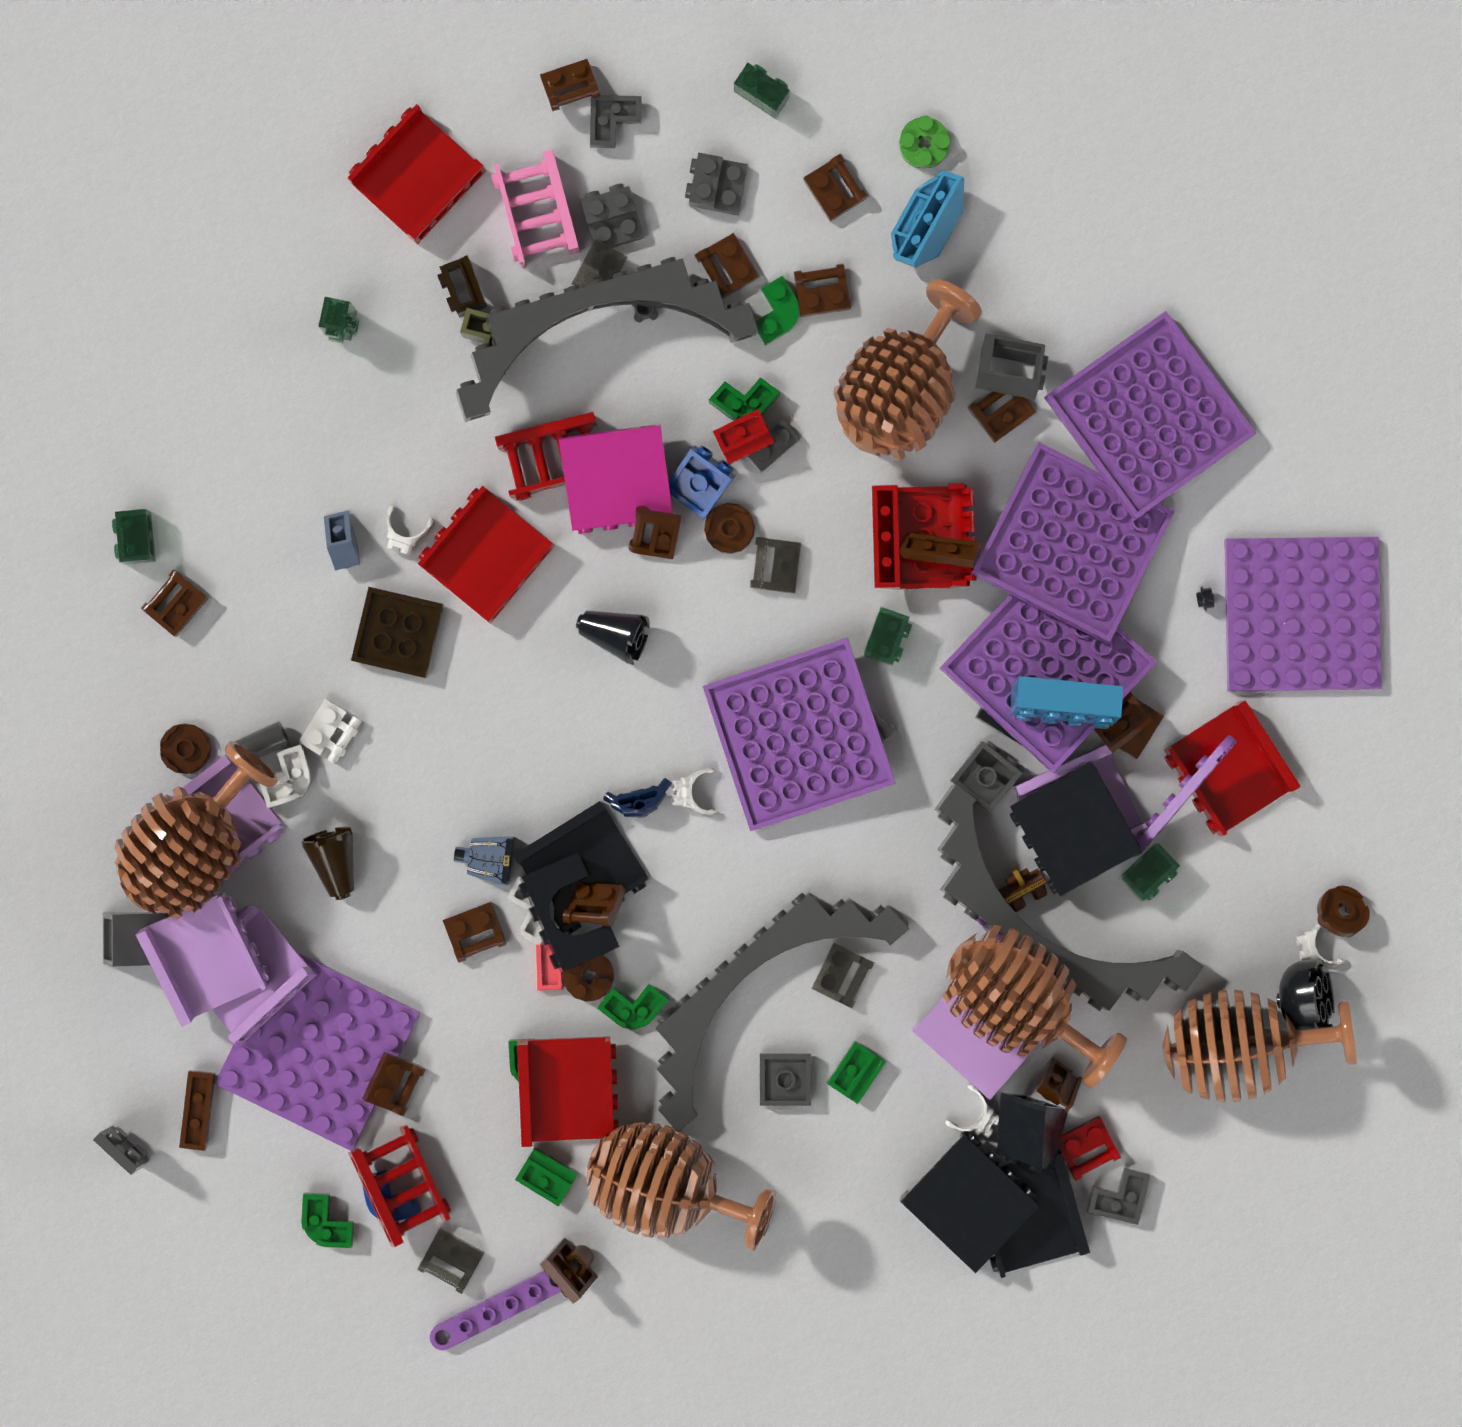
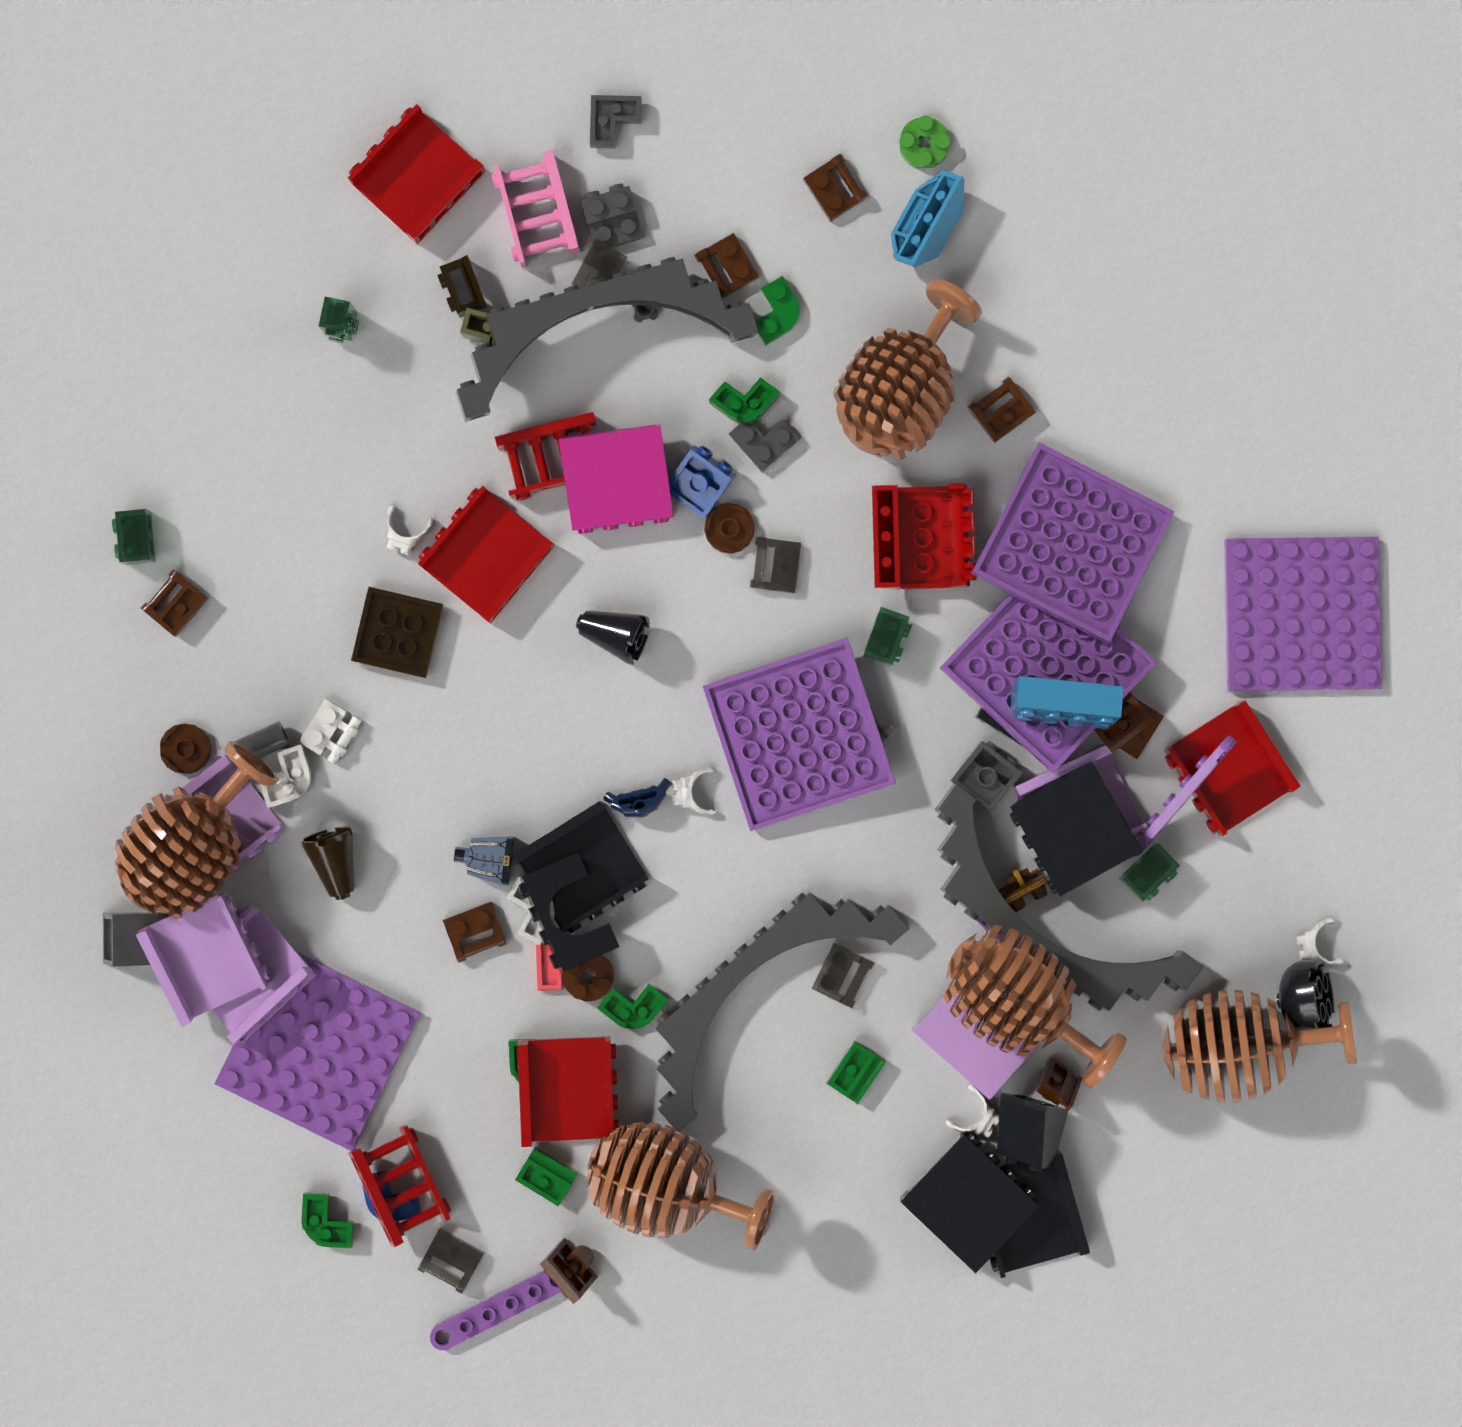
dark grey plate [93,1126,149,1175] -> none
reddish brown plate [179,1070,216,1151] -> none
sand blue slope [324,511,360,571] -> none
reddish brown plate [362,1052,426,1116] -> none
reddish brown plate [540,59,601,112] -> none
reddish brown plate [563,883,626,927] -> none
reddish brown plate [629,506,681,559] -> none
dark grey plate [685,152,748,216] -> none
red plate [713,409,775,465] -> none
clear green brick [734,62,790,119] -> none
dark grey plate [760,1053,811,1106] -> none
reddish brown plate [794,264,851,317] -> none
reddish brown plate [899,532,981,568] -> none
dark grey window [975,333,1048,400] -> none
medium lavender plate [1044,311,1256,521] -> none
red plate [1058,1116,1121,1181] -> none
dark grey plate [1087,1167,1150,1225] -> none
black plate [1196,586,1215,611] -> none
reddish brown plate [1317,885,1370,938] -> none

